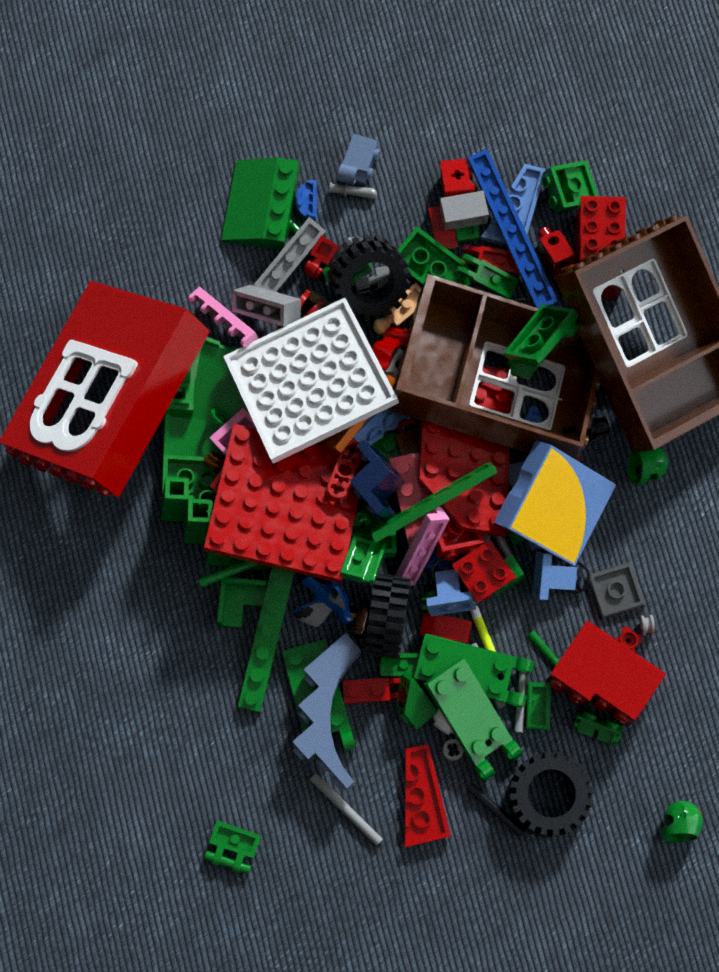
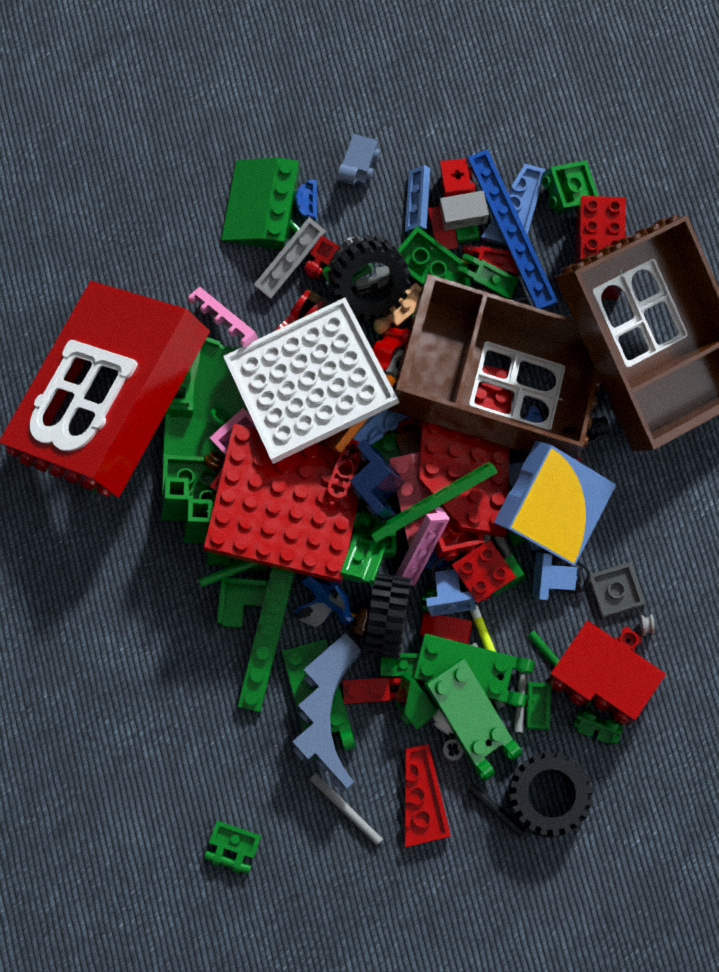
light grey brick [232,285,301,327] -> none
light grey piece [329,182,377,199] -> none
green slope [503,304,579,379] -> none
red torso [537,227,575,283] -> none
green helmet [627,447,669,486] -> none
green helmet [660,801,703,842] -> none
none -> medium blue plate [405,165,430,234]

